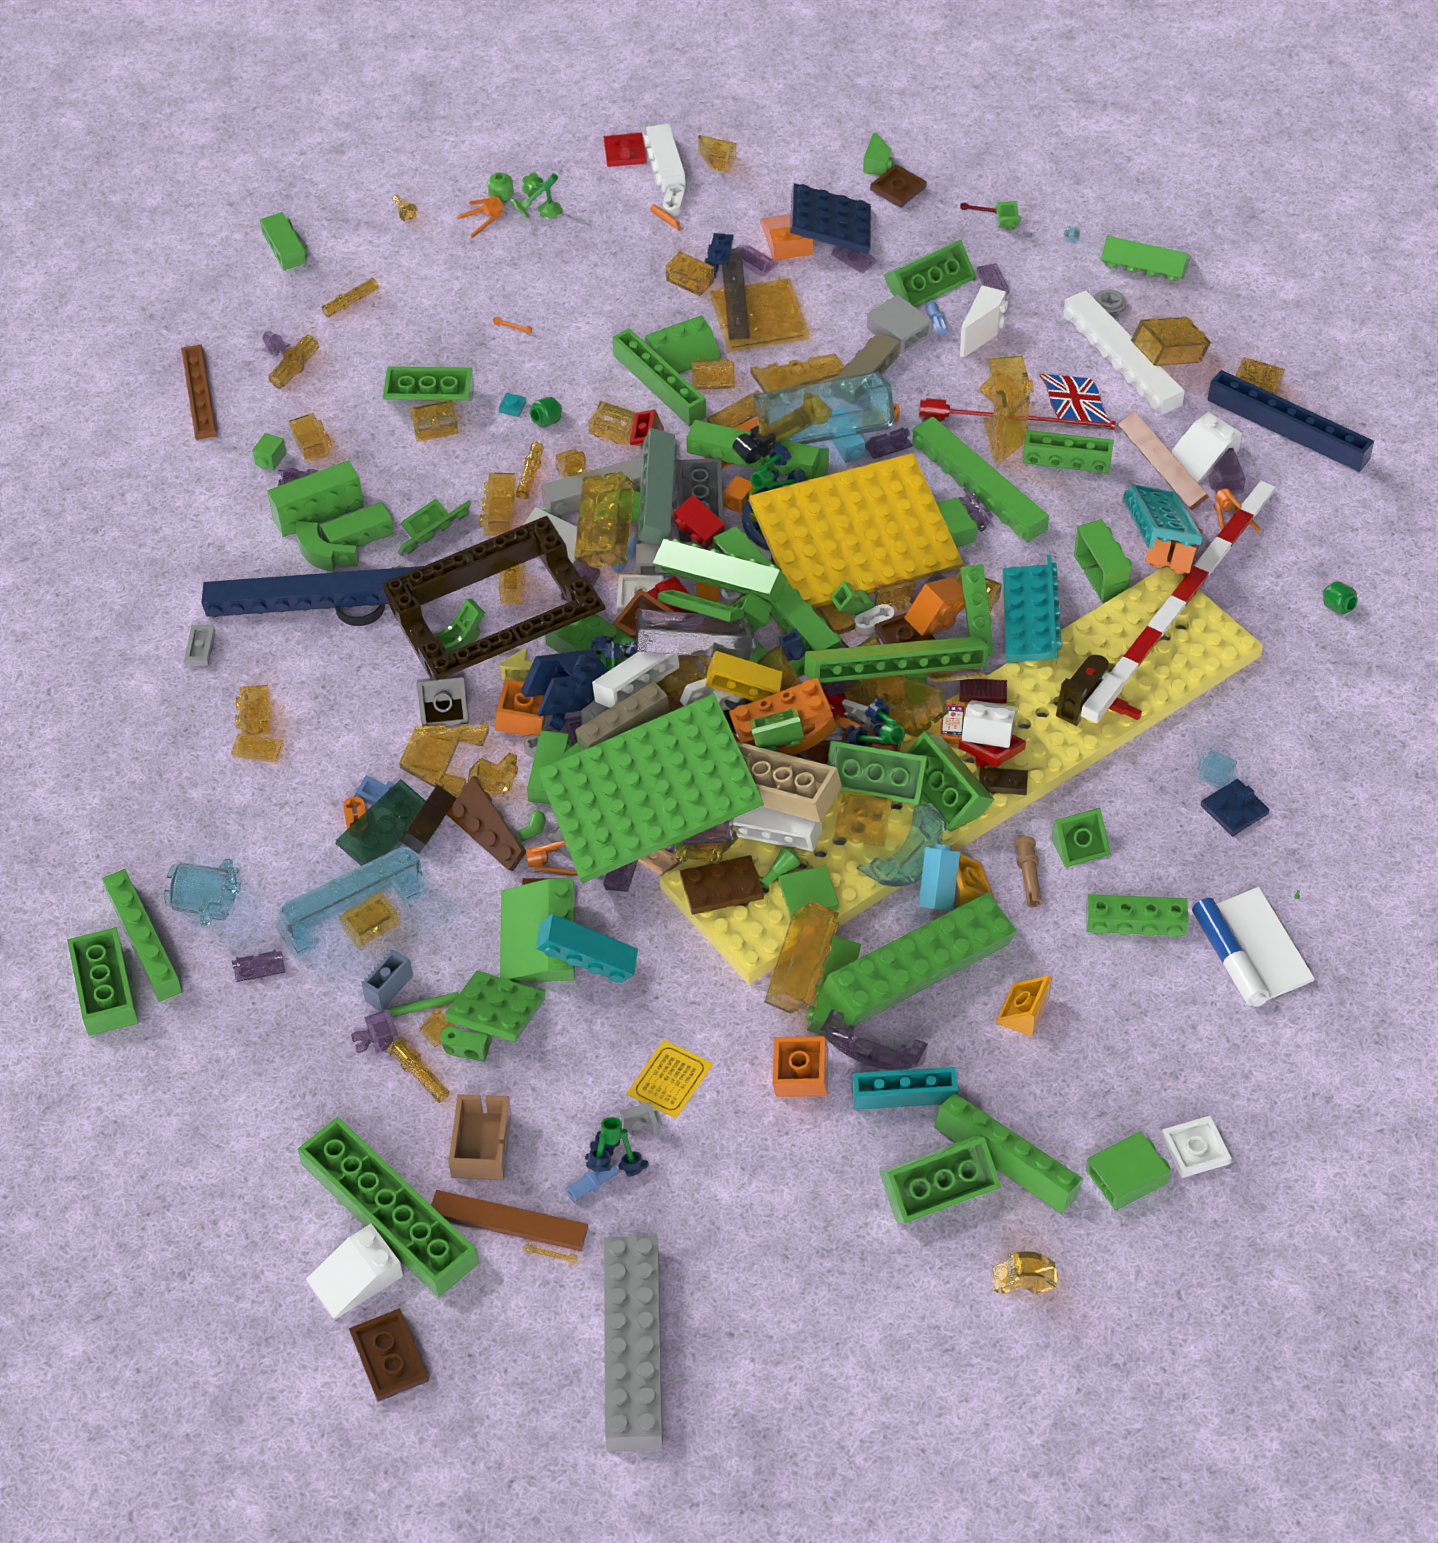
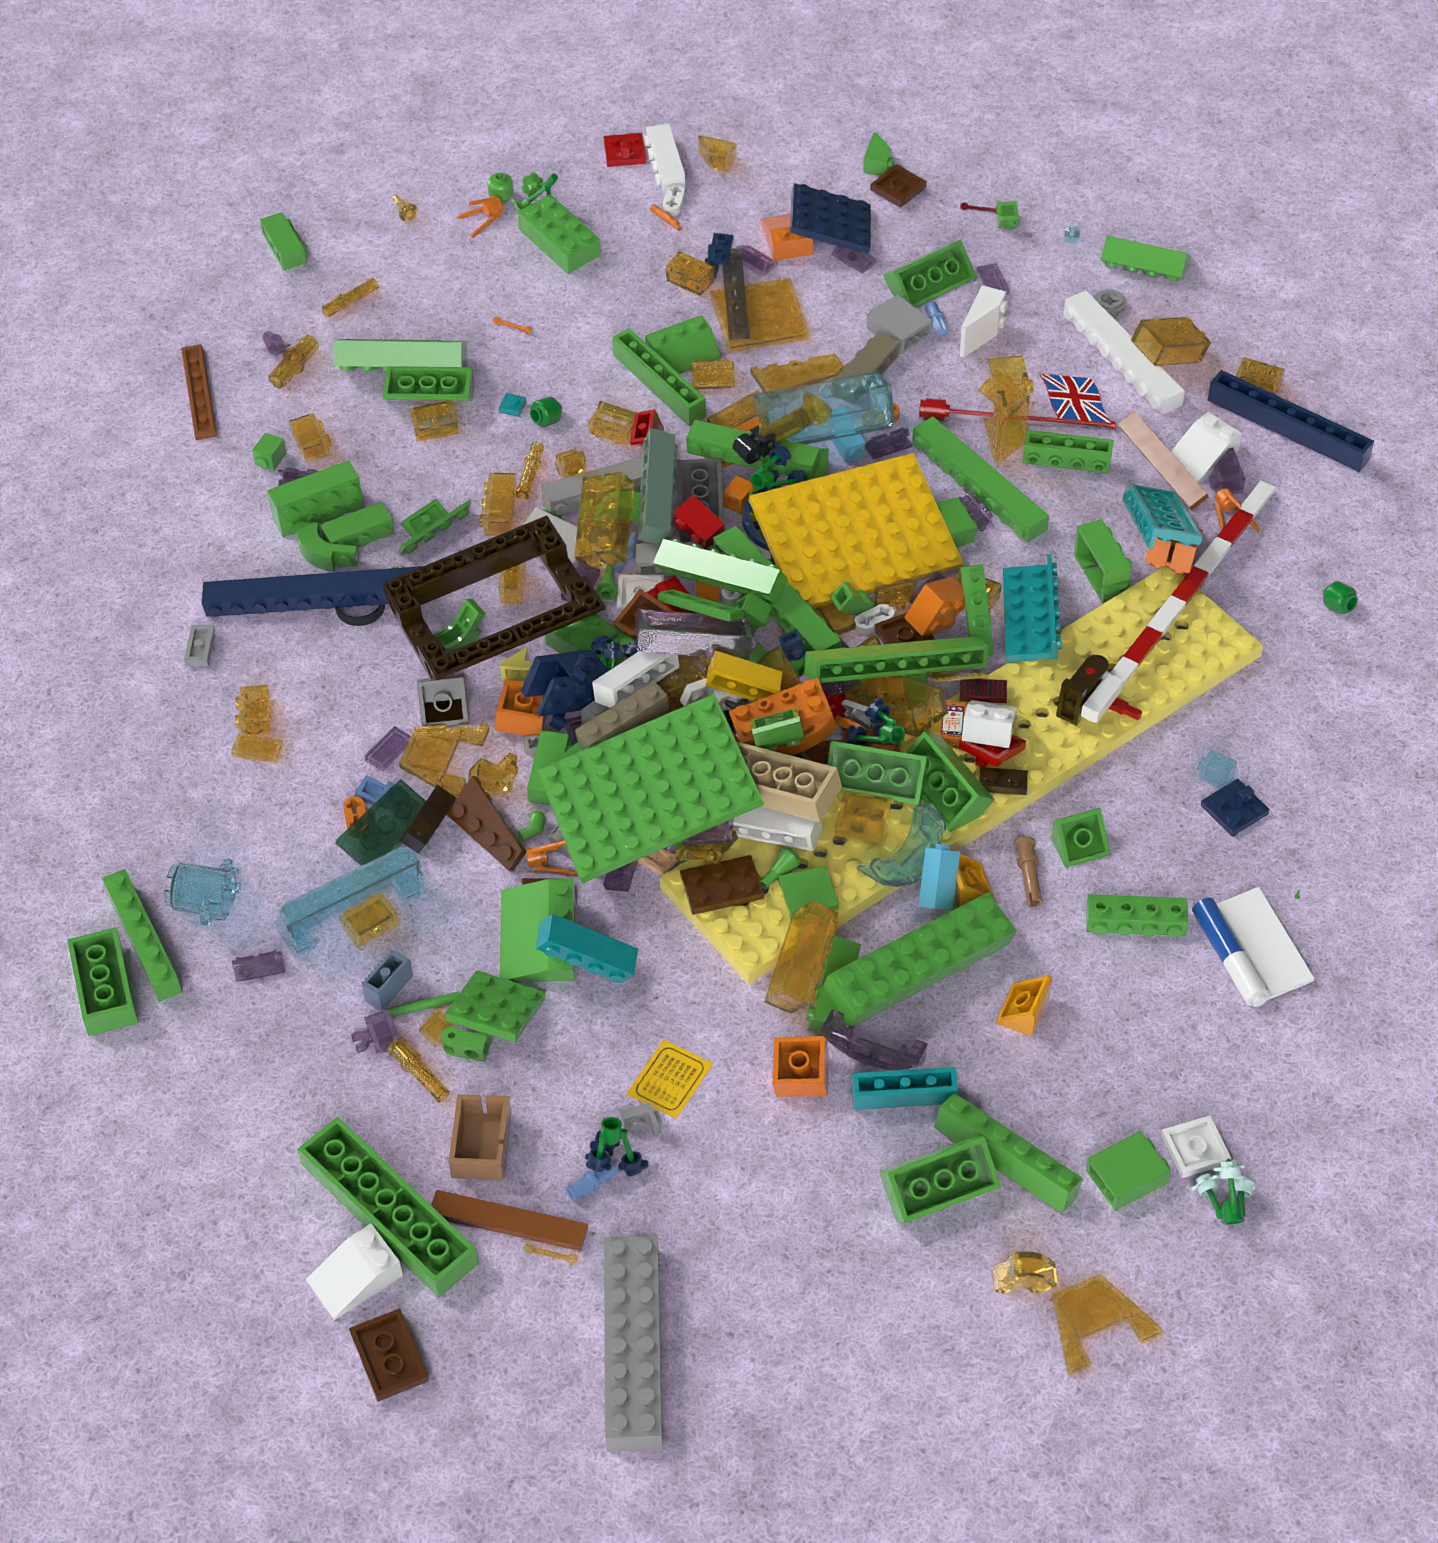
none -> brick [334,339,467,371]
none -> clear purple tile [364,726,413,771]
none -> bright green brick [518,194,600,274]
none -> bright green cone [596,566,618,600]
none -> clear yellow wing [1052,1274,1163,1376]
none -> plant [1191,1158,1255,1225]

